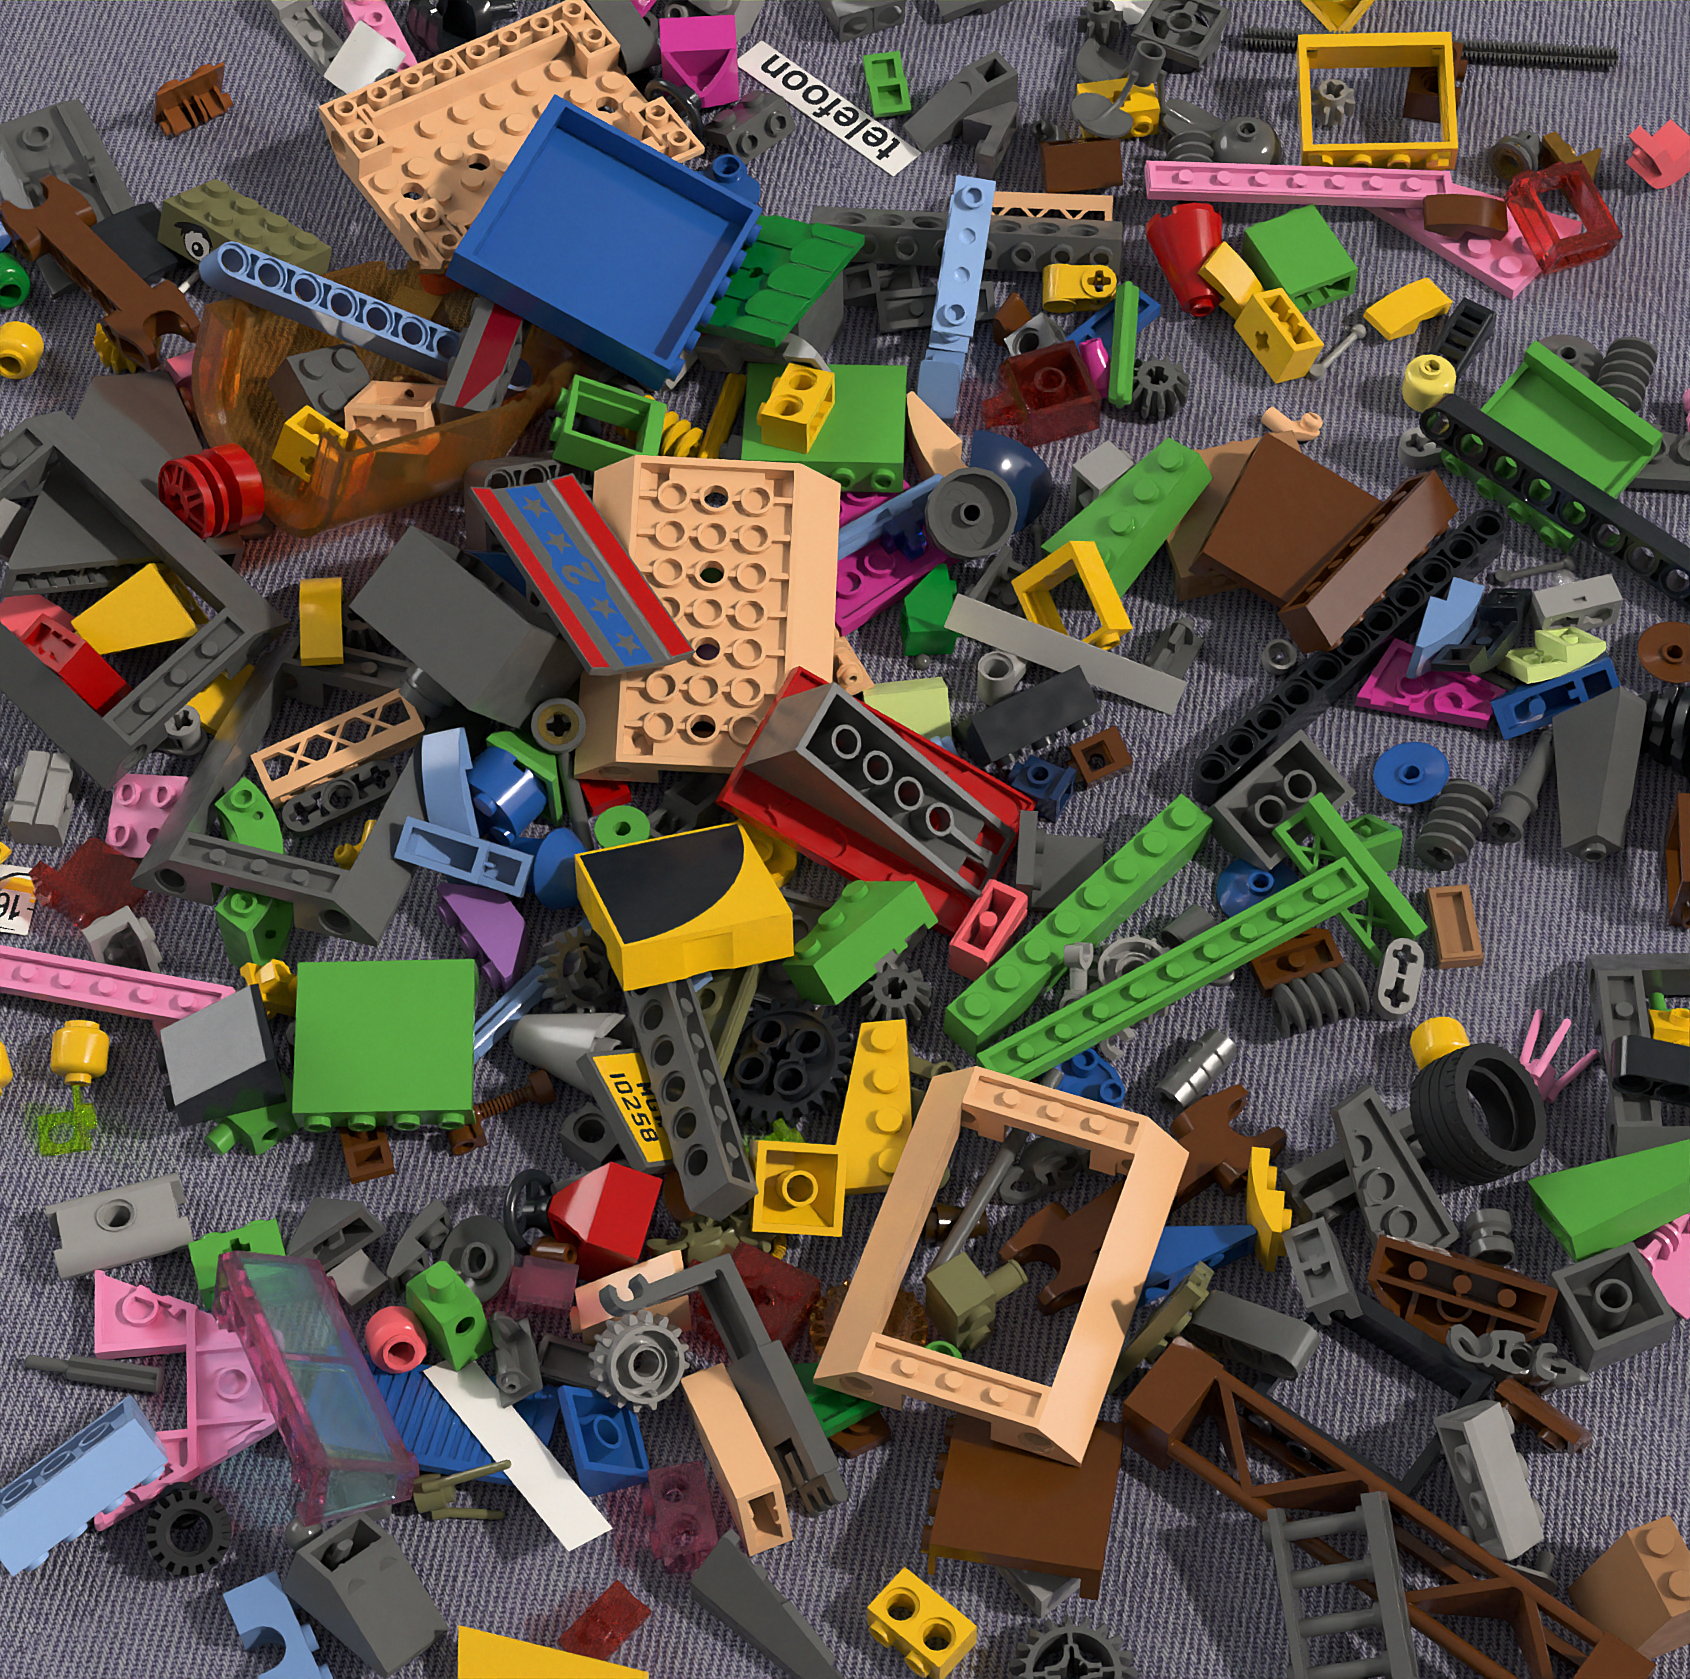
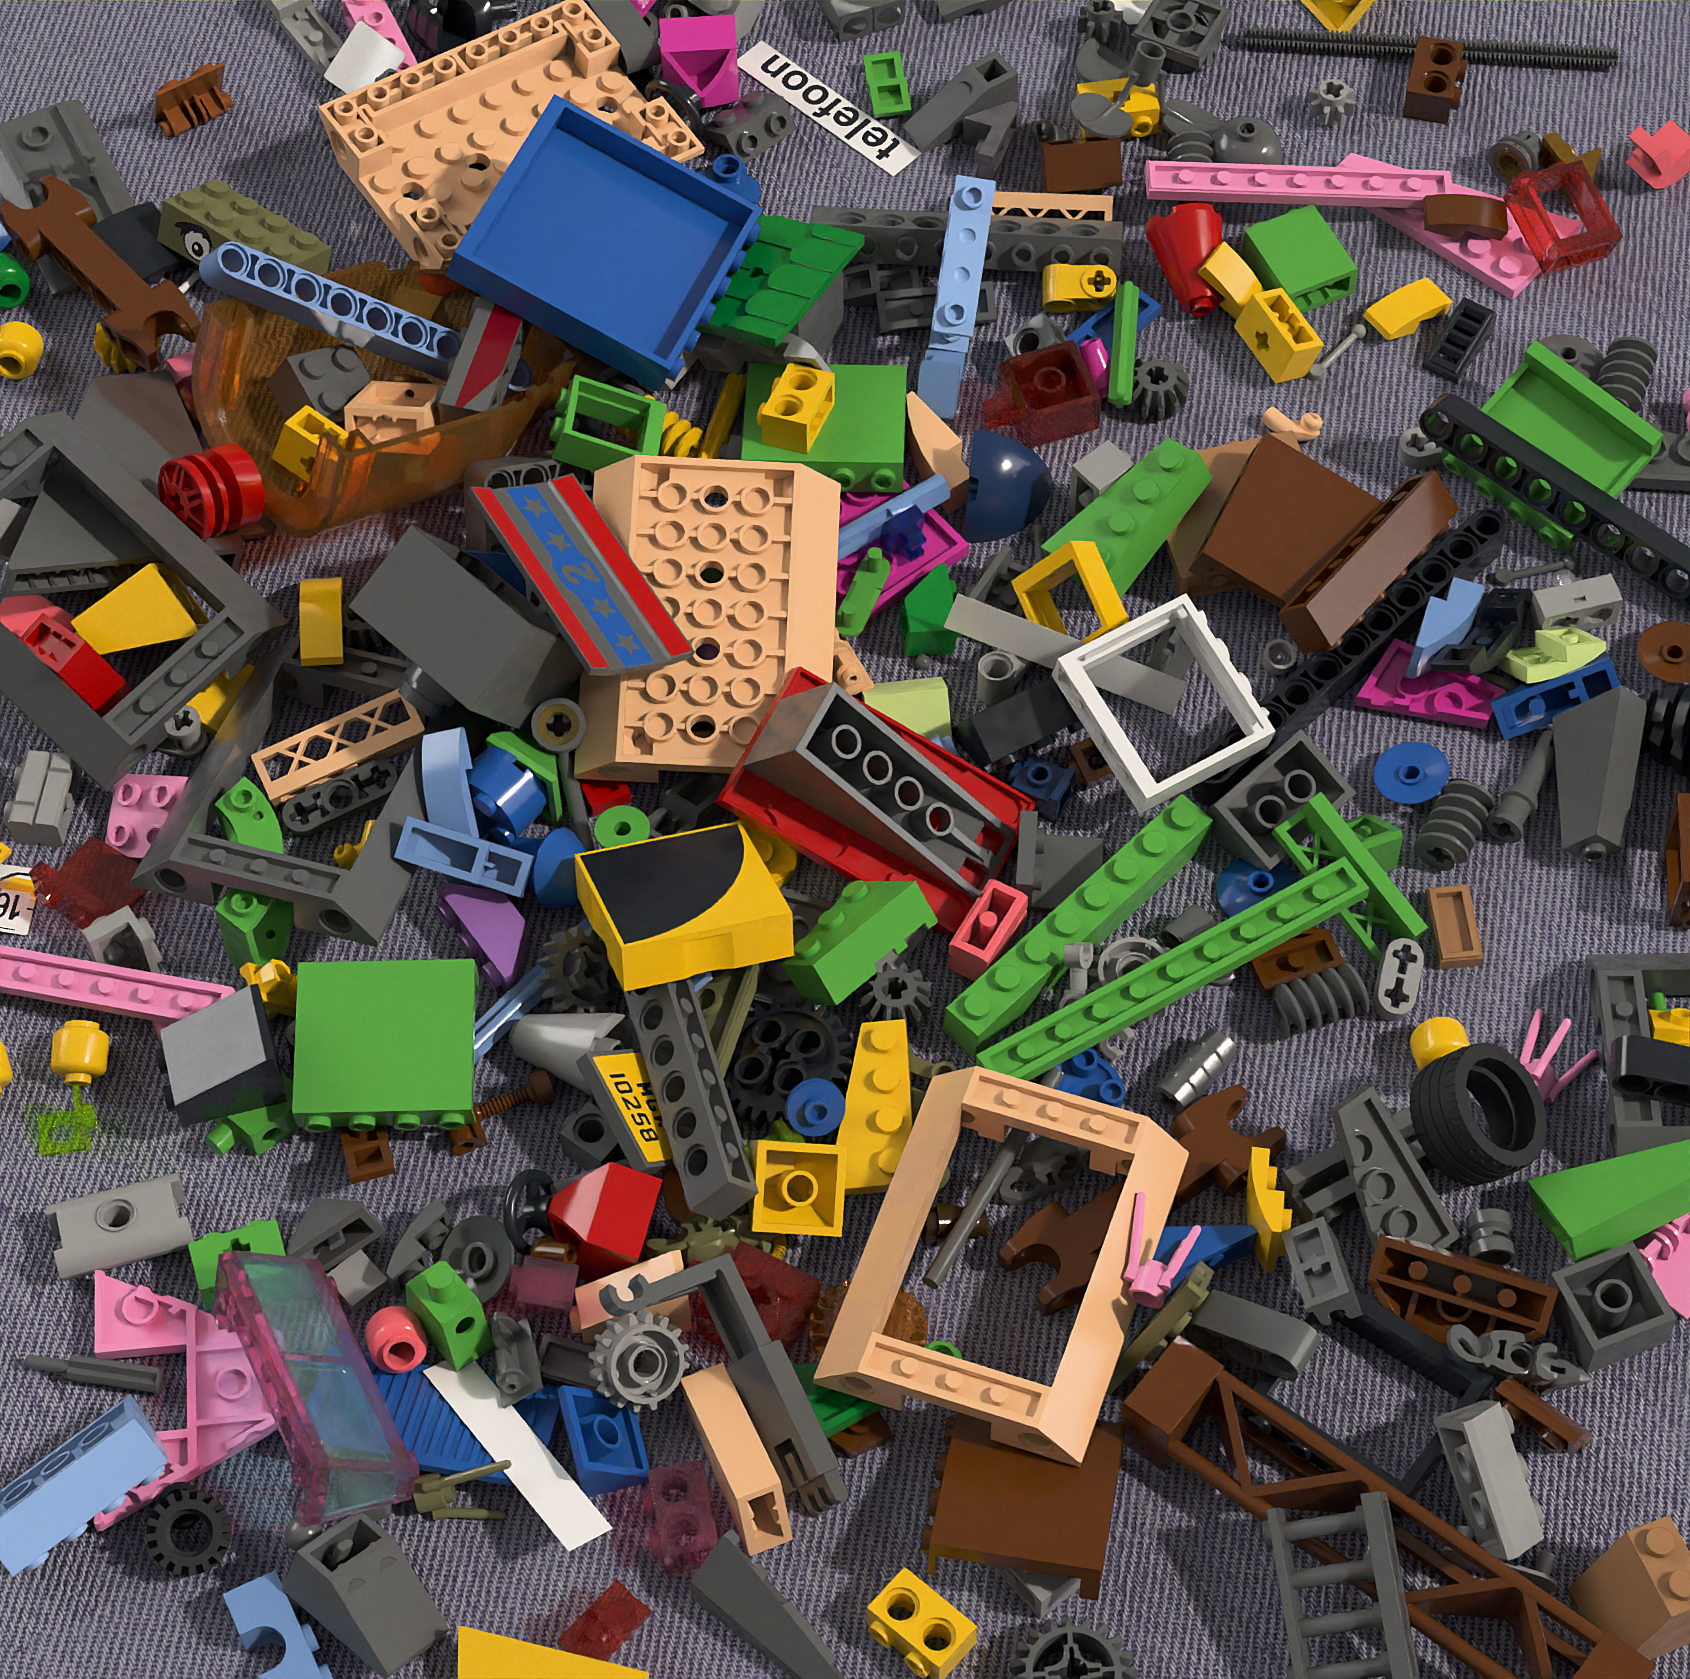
dark grey wheel [923,467,1018,561] -> none
olive brick [926,1251,1028,1353] -> none
reddish brown slope [993,291,1032,350] -> none
yellow window [1296,32,1458,171] -> none
light yellow head [1402,354,1456,413] -> none
none -> blue piece [785,1078,845,1137]
none -> bright green piece [835,547,890,637]
none -> white window [1052,593,1276,814]
none -> bright pink plant [1123,1192,1201,1309]

